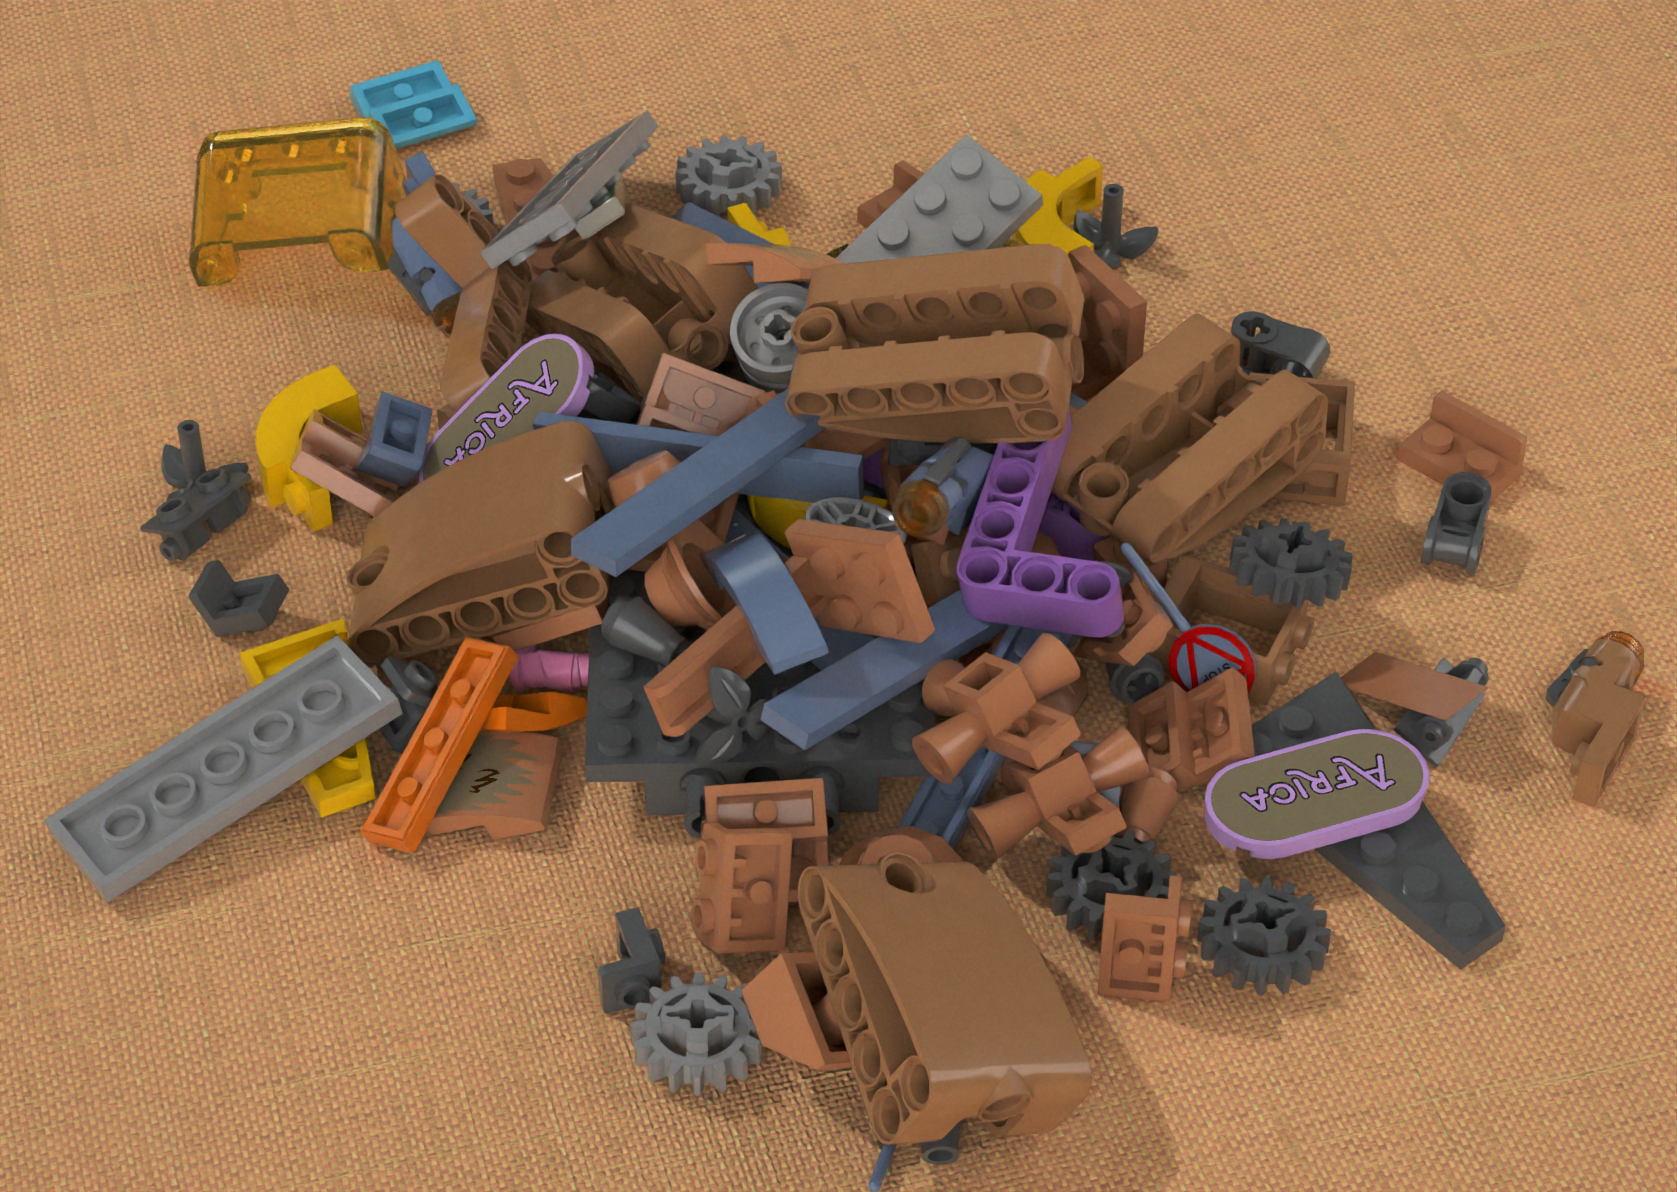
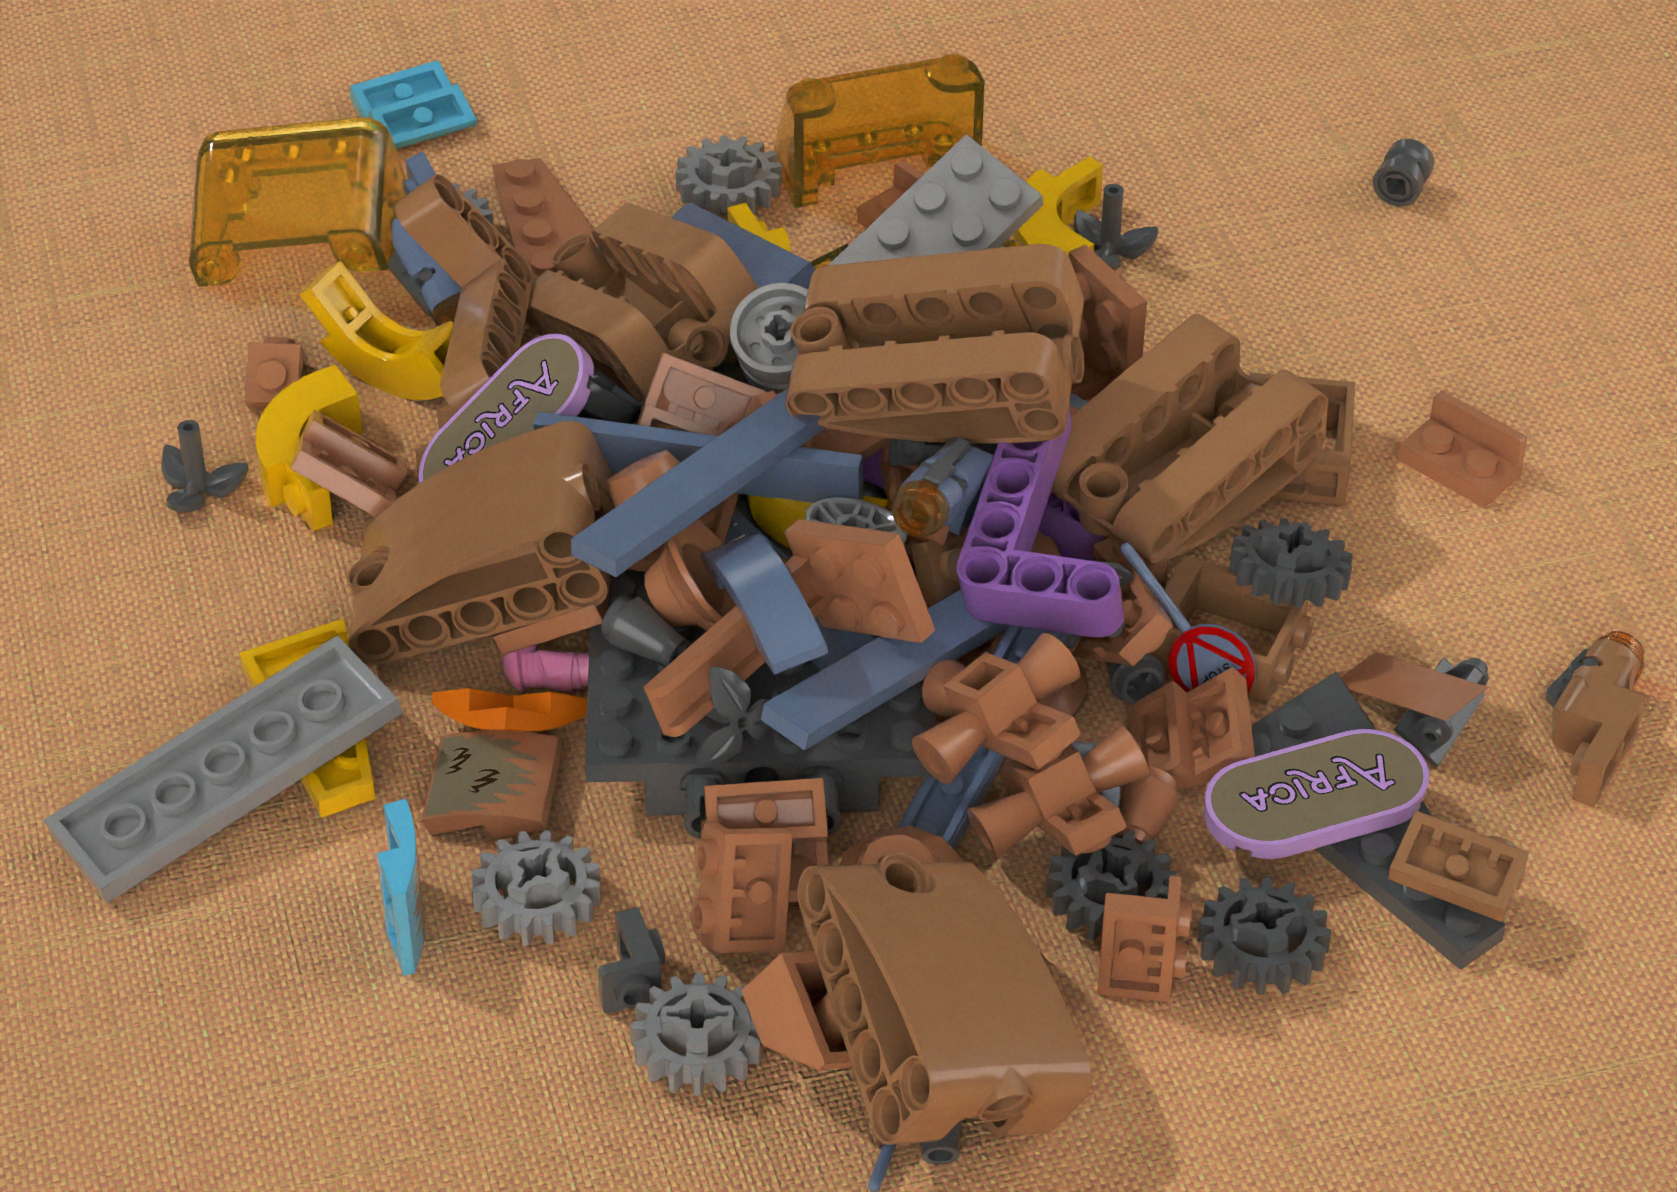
dark grey hinge [140,468,251,562] -> none
dark grey bracket [189,560,289,637] -> none
sand blue slope [357,391,433,487] -> none
orange tile [360,637,519,854] -> none
dark grey bracket [379,656,439,754] -> none
light grey plate [480,110,658,269] -> none
dark tan tile [575,178,625,239] -> none
nougat slope [705,243,845,284] -> none
dark grey piece [1231,311,1331,379] -> none
dark grey piece [1421,472,1491,575] -> none
none -> nougat bracket [244,336,308,409]
none -> yellow arch [299,260,453,400]
none -> medium azure slope [377,799,425,976]
none -> light grey gear [471,830,601,946]
none -> clear yellow windscreen [774,54,985,208]
none -> dark grey wheel [1373,139,1435,207]
none -> medium nougat bracket [1388,810,1529,922]

